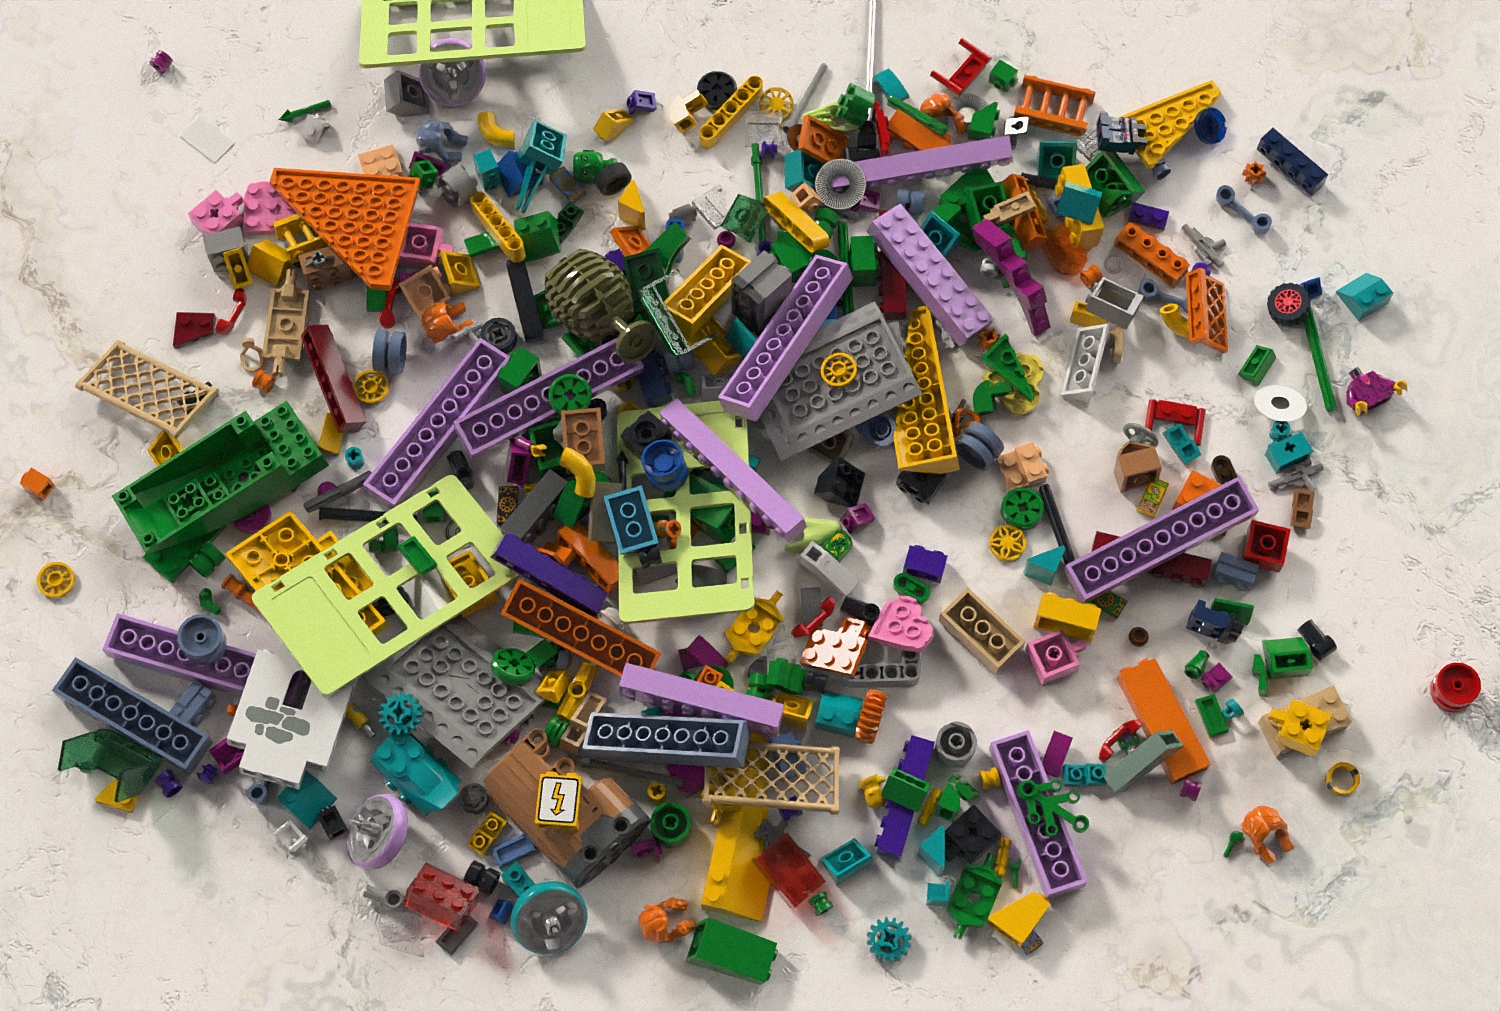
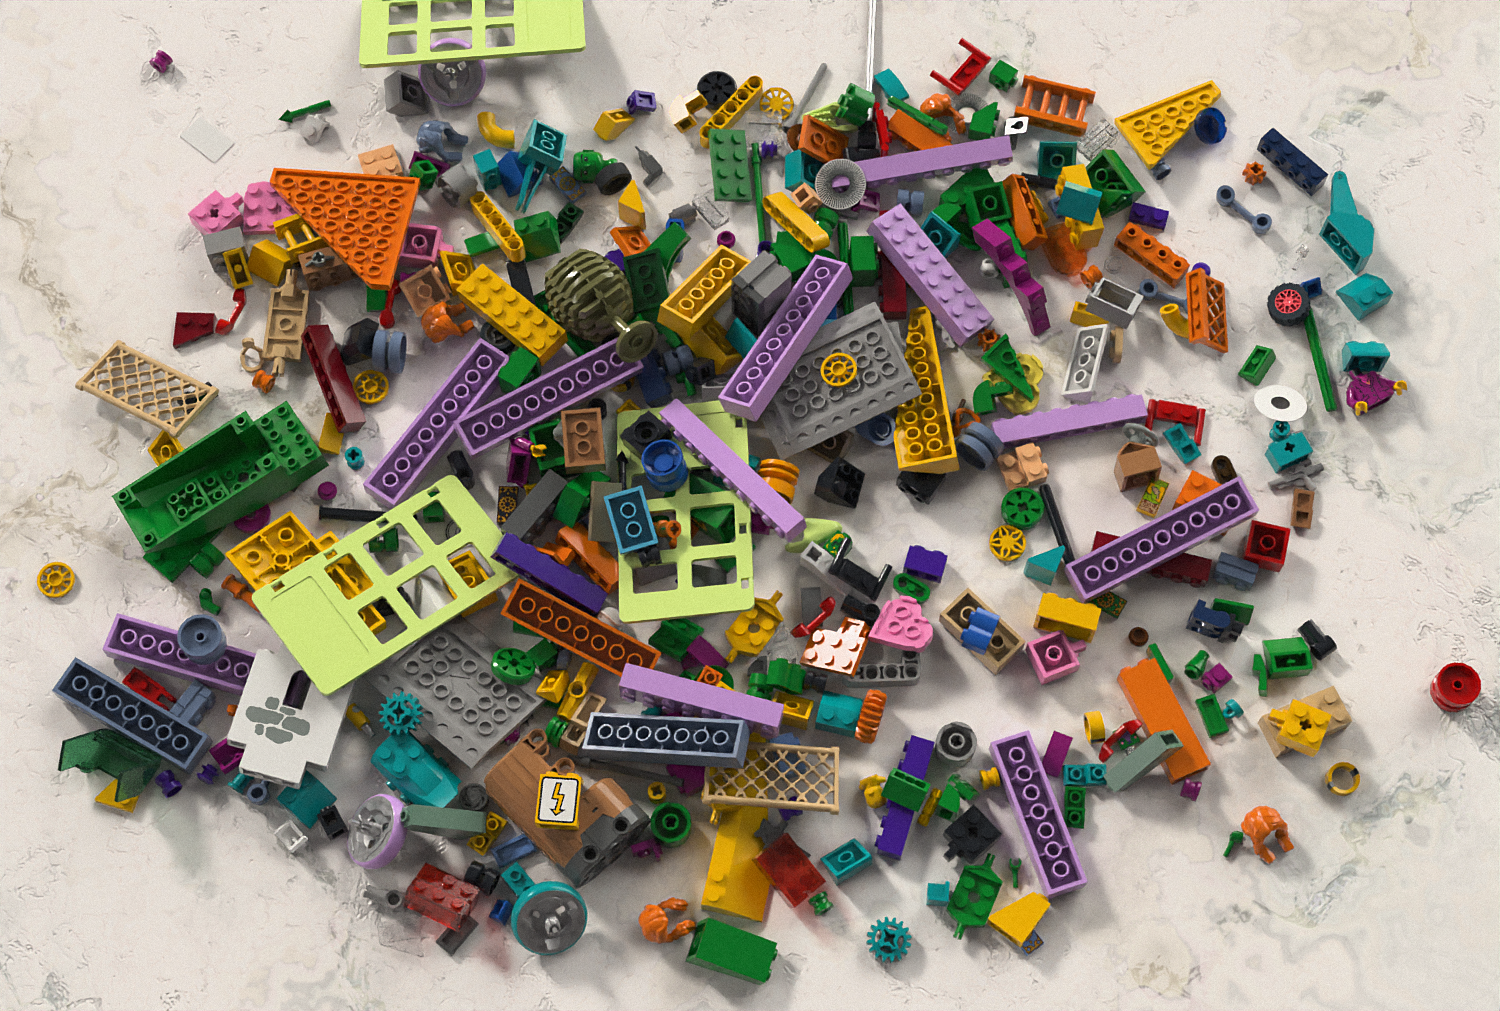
orange brick [20,468,55,501] -> none
dark grey axle [303,471,372,513] -> none
green tile [398,536,437,577] -> none
light grey piece [451,321,482,345] -> none
green wheel [548,374,592,415] -> none
yellow cylinder [560,447,596,498] -> none
clear green windscreen [638,269,716,358] -> none
clear green bracket [721,194,768,243] -> none
magenta bracket [840,503,875,534] -> none
teal slope [917,826,945,876] -> none
tan hinge [983,191,1036,225] -> none
yellow axle [993,837,1012,878] -> none
green plant [1017,779,1089,837] -> none
hips [1096,112,1147,155] -> none
light grey piece [1181,223,1226,268] -> none
none -> red hinge [122,666,178,712]
none -> teal bush [227,769,254,795]
none -> black slope [340,318,379,366]
none -> sand green slope [400,804,487,840]
none -> yellow brick [456,263,568,367]
none -> dark grey piece [635,146,663,188]
none -> green slope [648,618,705,662]
none -> black brick [685,357,716,385]
none -> green plate [708,128,752,202]
none -> light orange wheel [758,459,800,504]
none -> black plate [828,537,893,601]
none -> blue brick [960,607,1000,655]
none -> lavender brick [990,394,1148,449]
none -> green slope [1063,786,1086,829]
none -> yellow piece [1083,711,1105,744]
none -> green tile [1146,643,1174,684]
none -> teal slope [1319,171,1374,275]
none -> teal slope [1342,341,1390,372]

